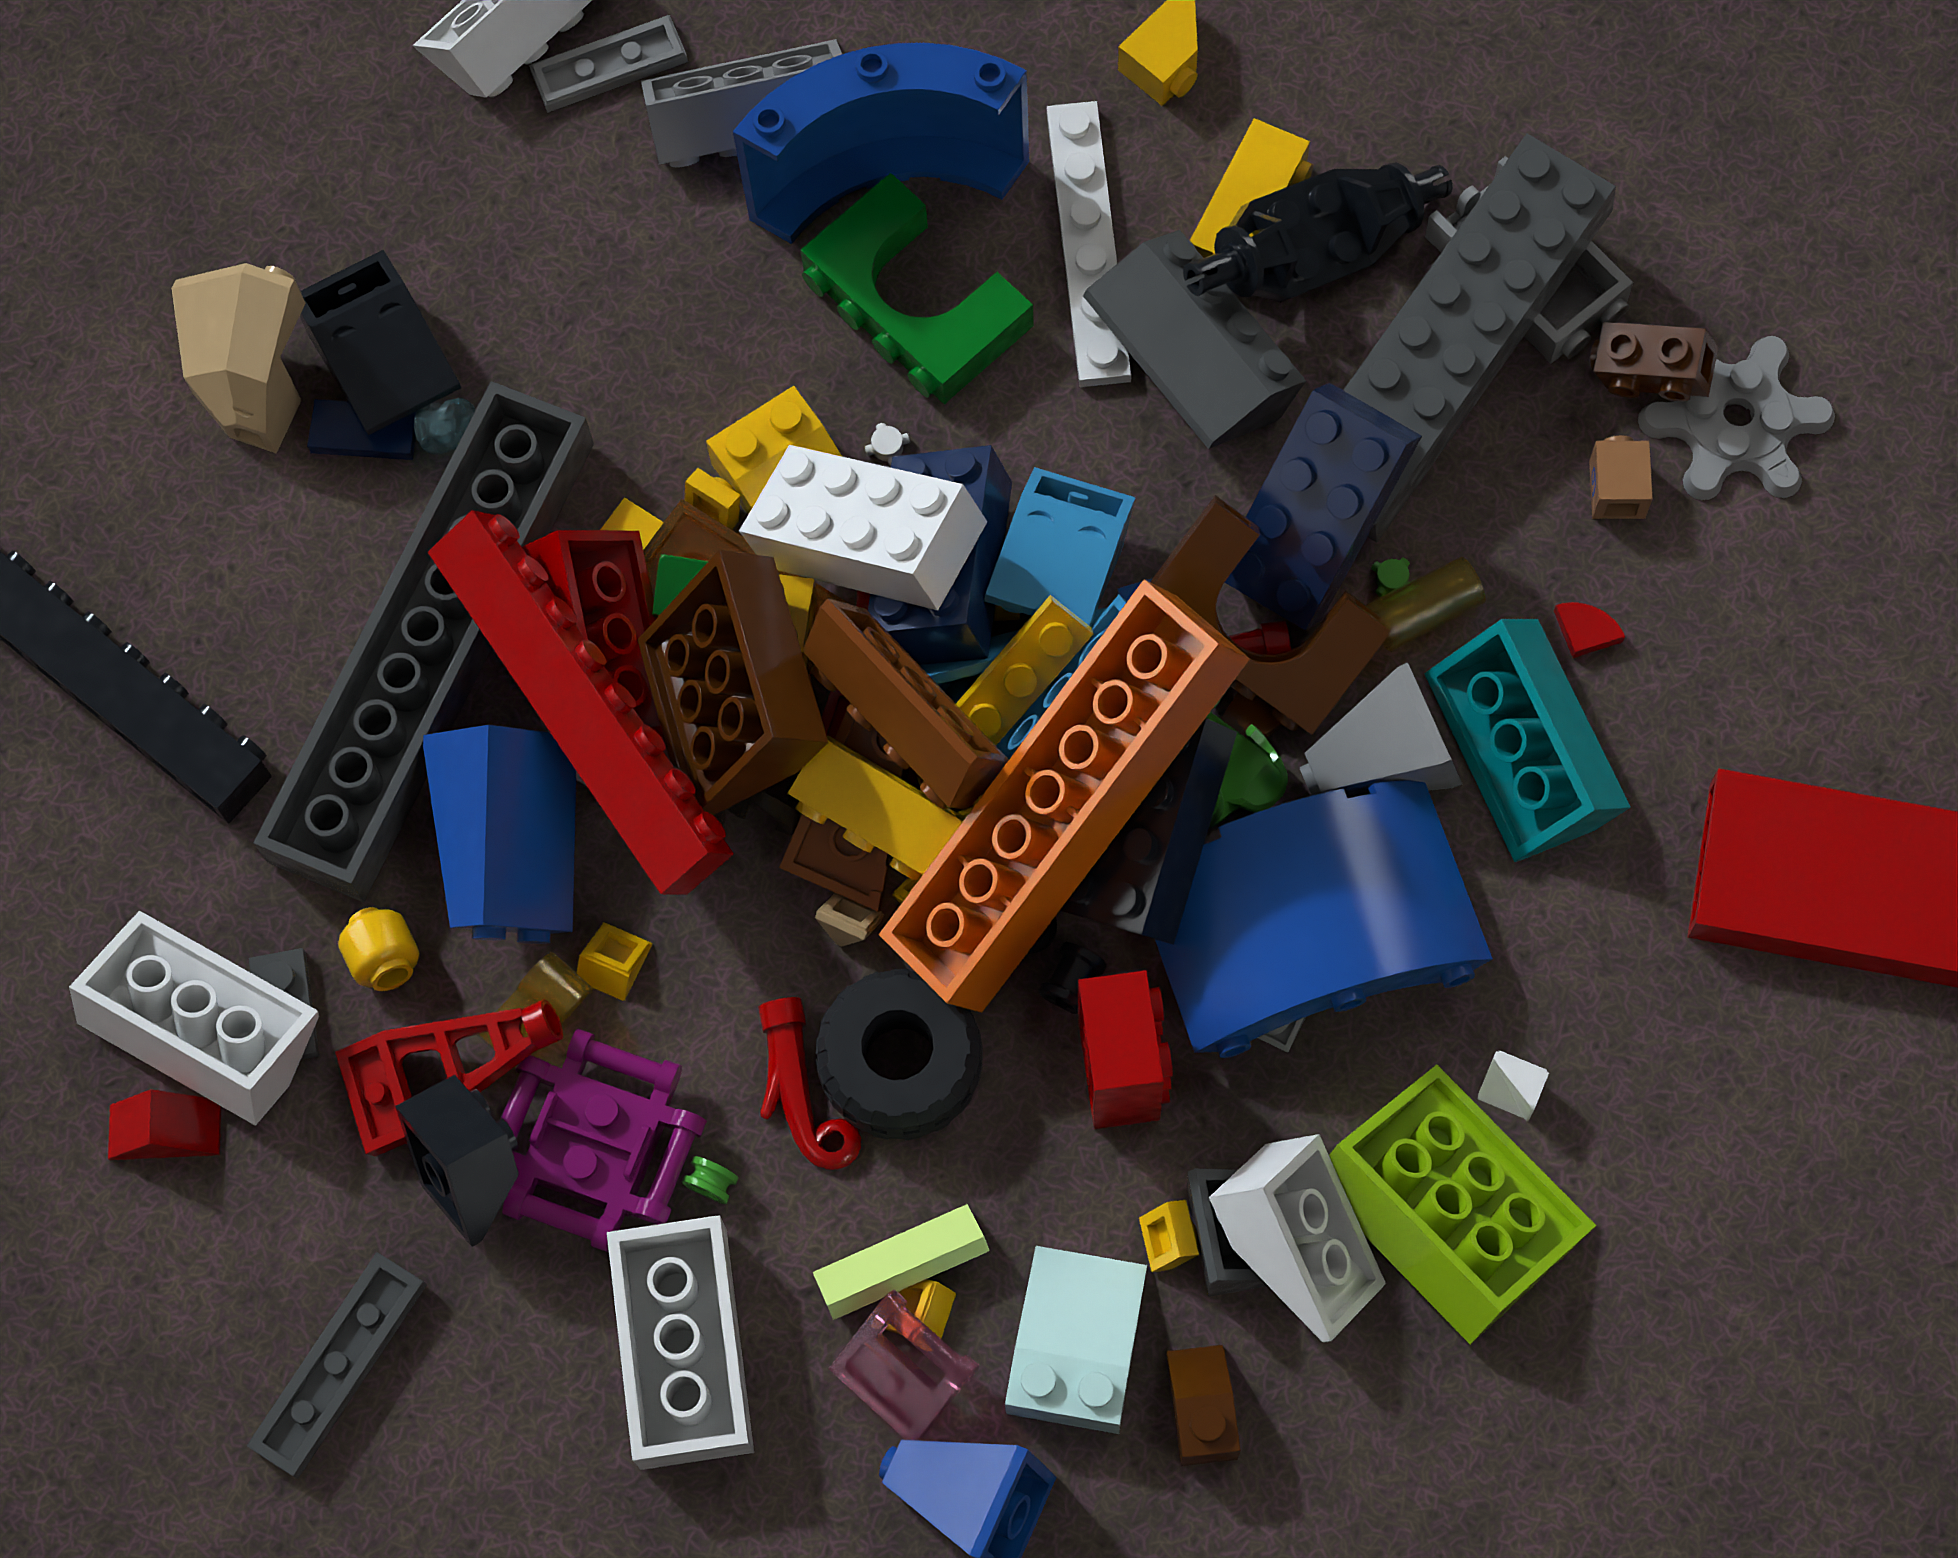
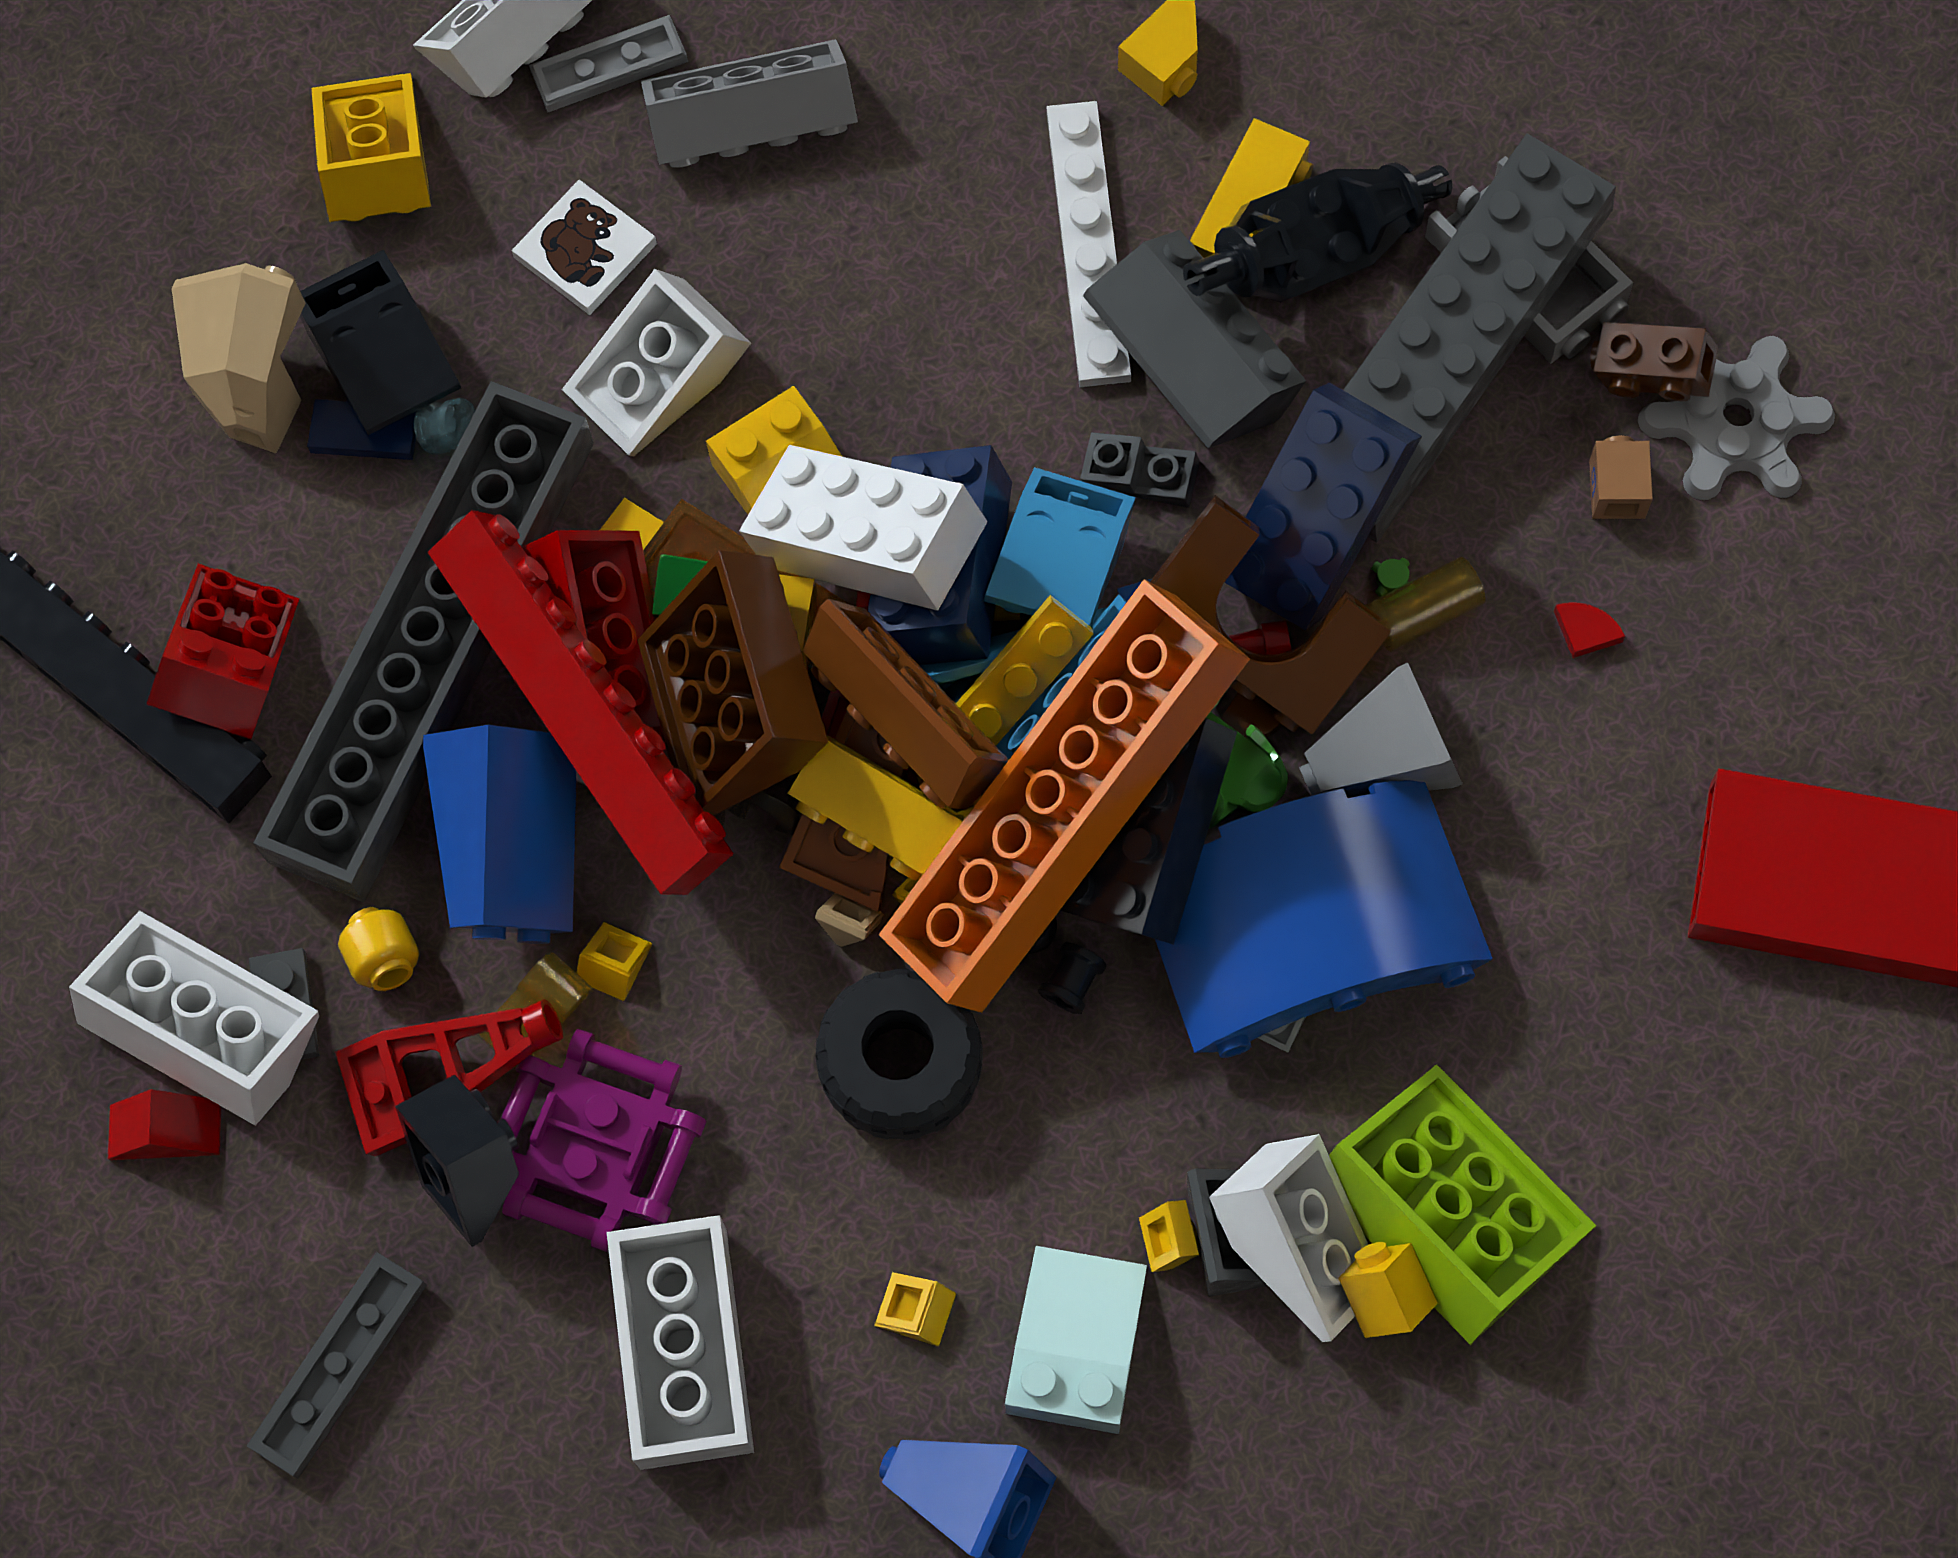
bright green bush [681,1156,739,1204] -> none
yellow plate [684,468,741,537] -> none
blue panel [733,43,1029,244] -> none
red plant [758,997,861,1170] -> none
green arch [800,173,1034,404] -> none
yellowish green tile [813,1204,990,1320] -> none
clear pink plate [828,1289,979,1441] -> none
white piece [865,423,910,466] -> none
red brick [1078,970,1173,1129] -> none
reddish brown slope [1166,1345,1241,1466] -> none
teal slope [1424,619,1631,862] -> none
white slope [1478,1051,1549,1121] -> none
none -> red slope [147,563,300,739]
none -> yellow slope [311,73,431,222]
none -> tile [511,180,657,315]
none -> white slope [562,269,751,457]
none -> dark grey slope [1080,432,1200,507]
none -> yellow brick [1338,1242,1438,1338]

